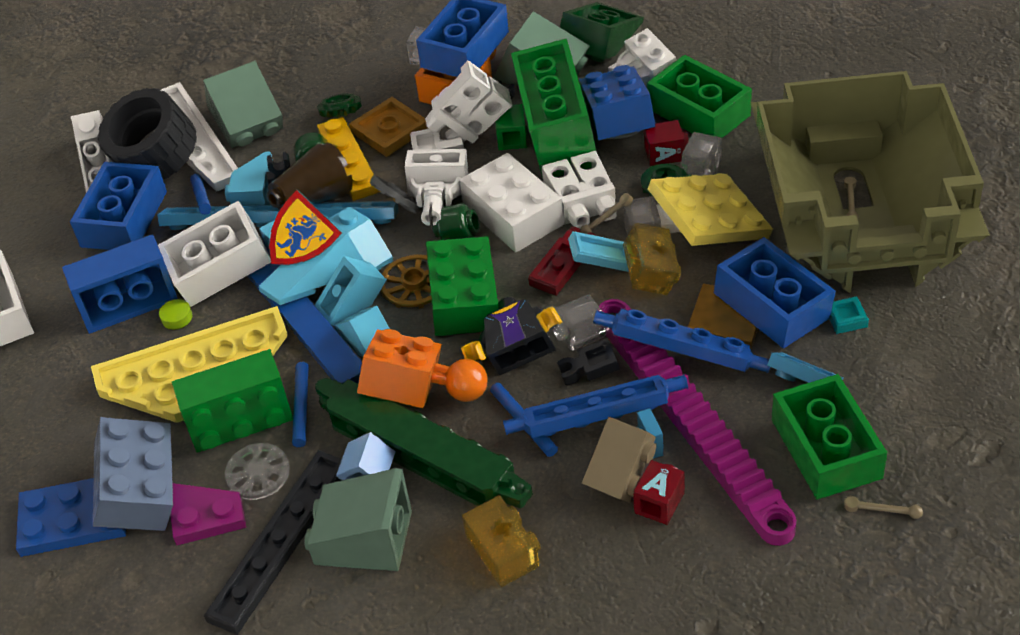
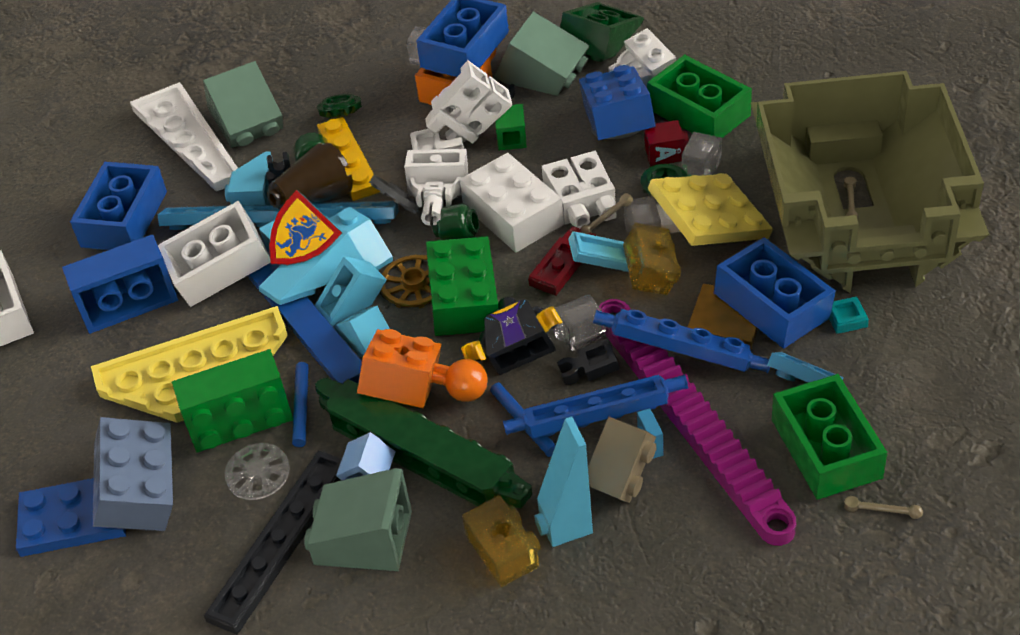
white slope [71,110,112,193] -> none
black tyre [98,88,197,180] -> none
lime tile [159,299,193,330] -> none
magenta wing [170,483,247,545] -> none
blue bar [190,174,211,215] -> none
pearl gold plate [349,97,429,157] -> none
green brick [511,38,597,179] -> none
dark red brick [633,460,685,525] -> none
none -> medium azure wedge [534,417,593,547]

